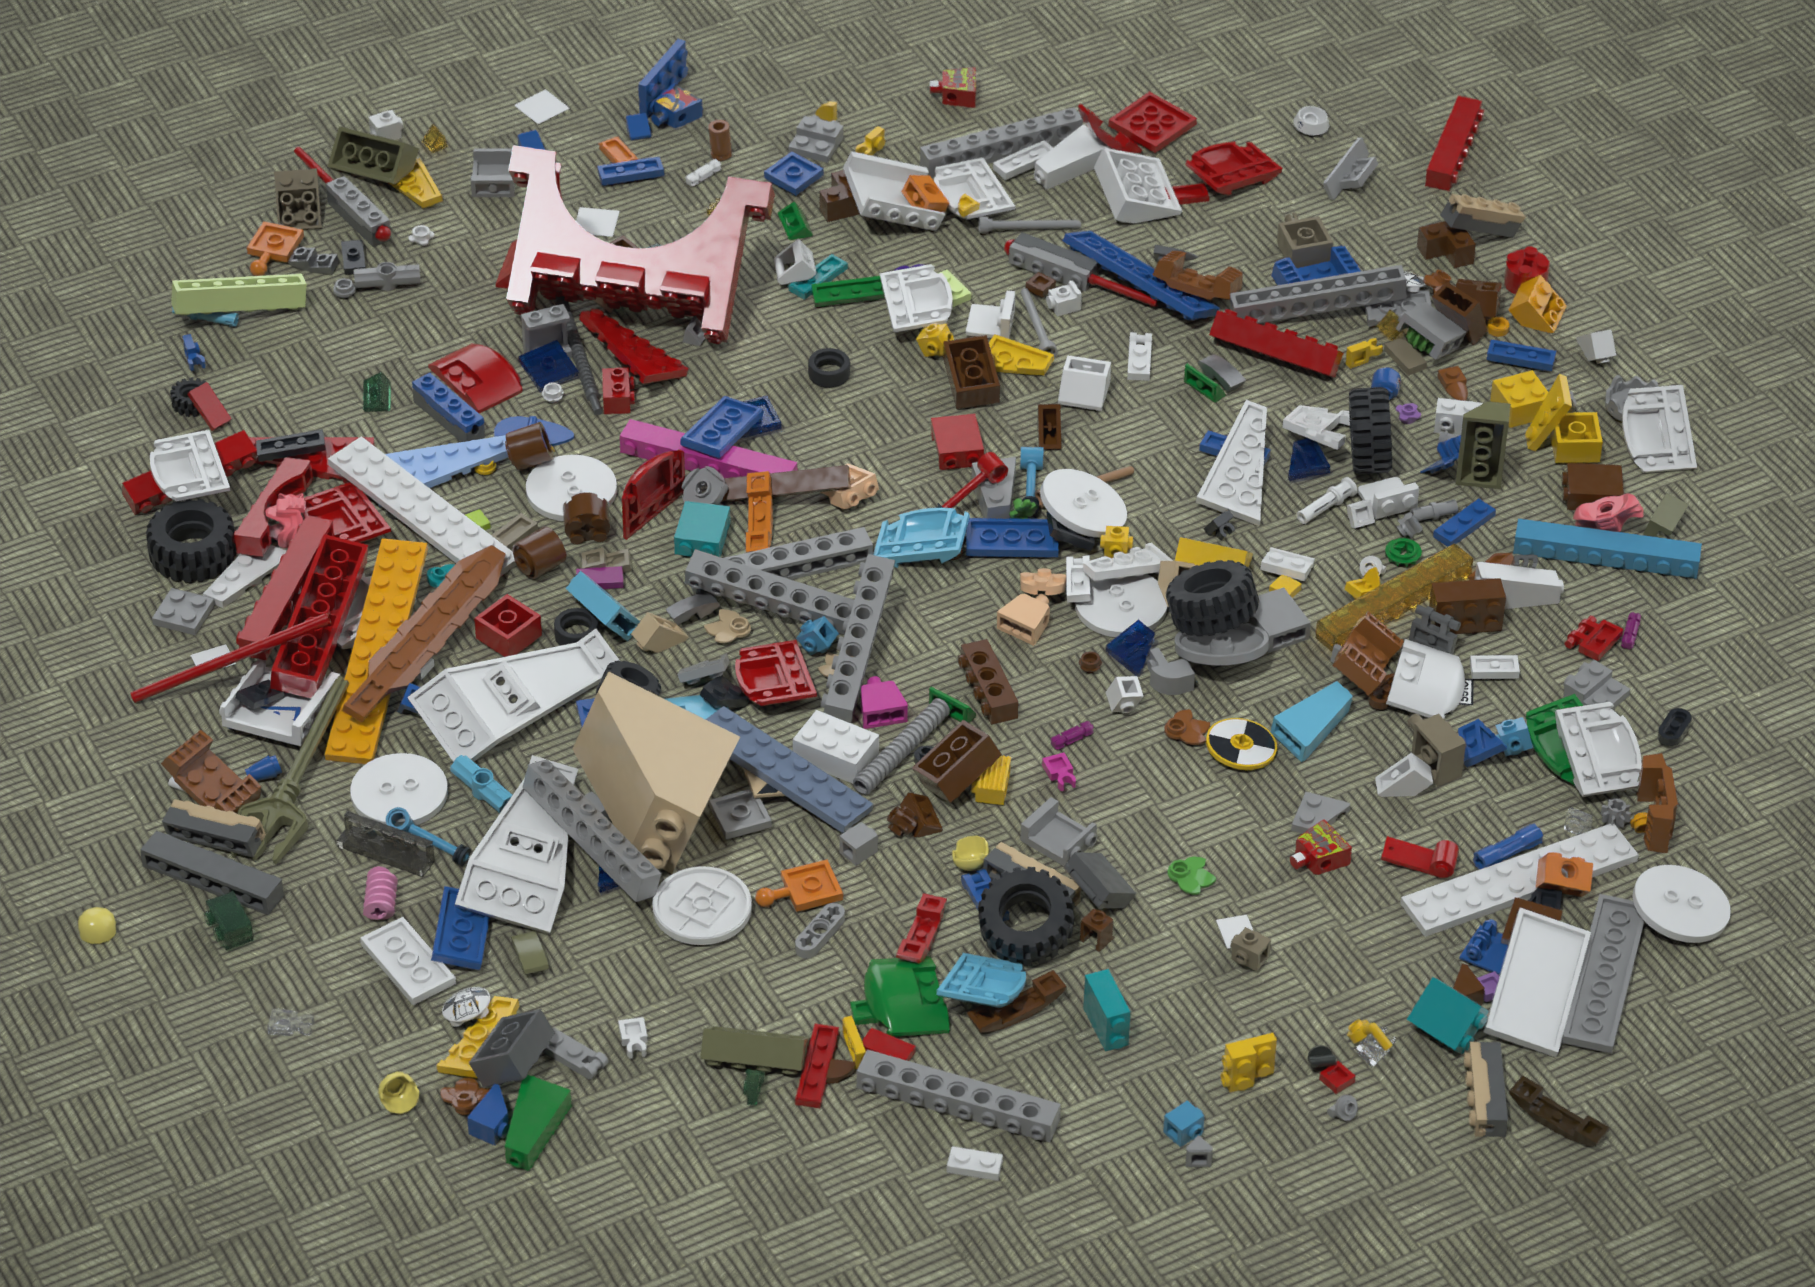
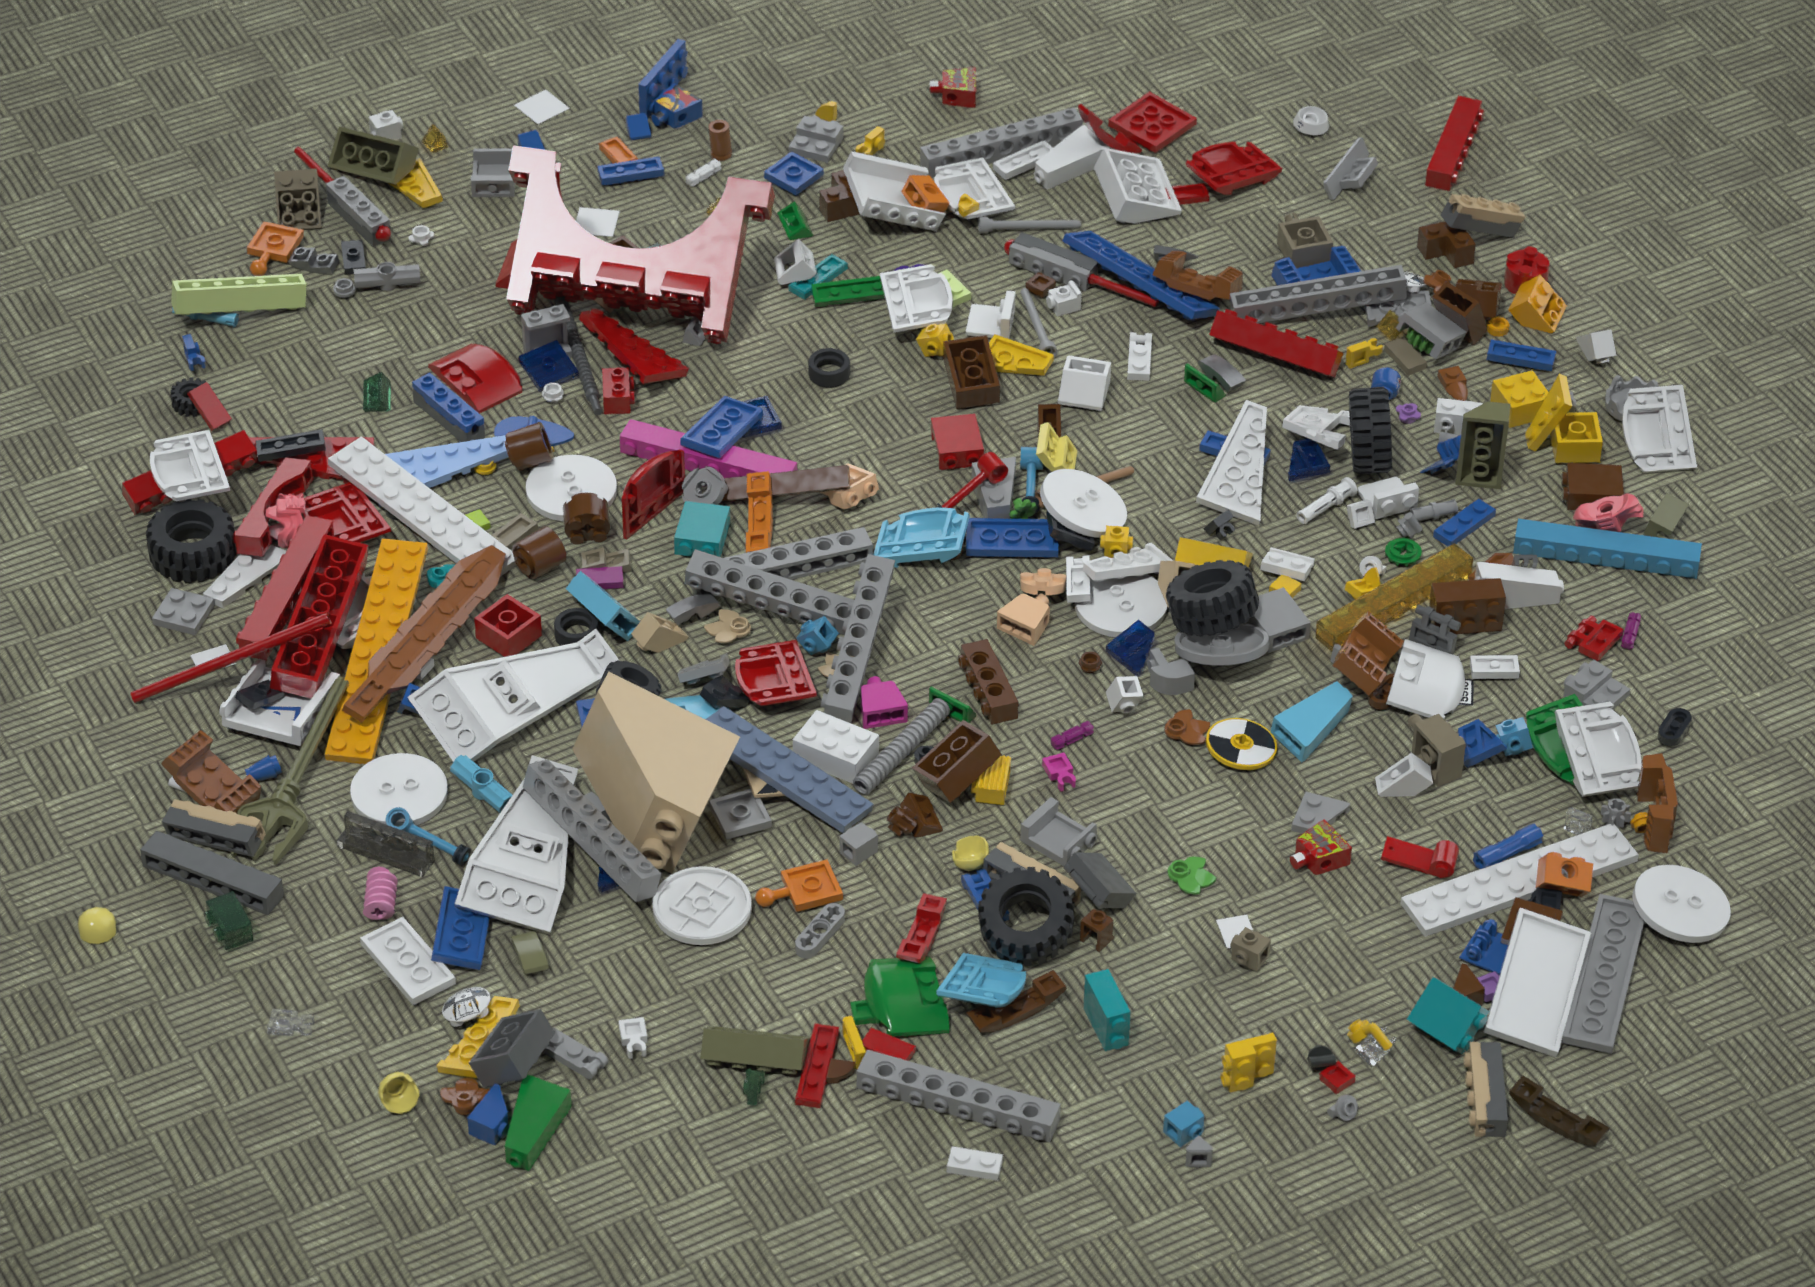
none -> light yellow slope [1036,422,1077,472]

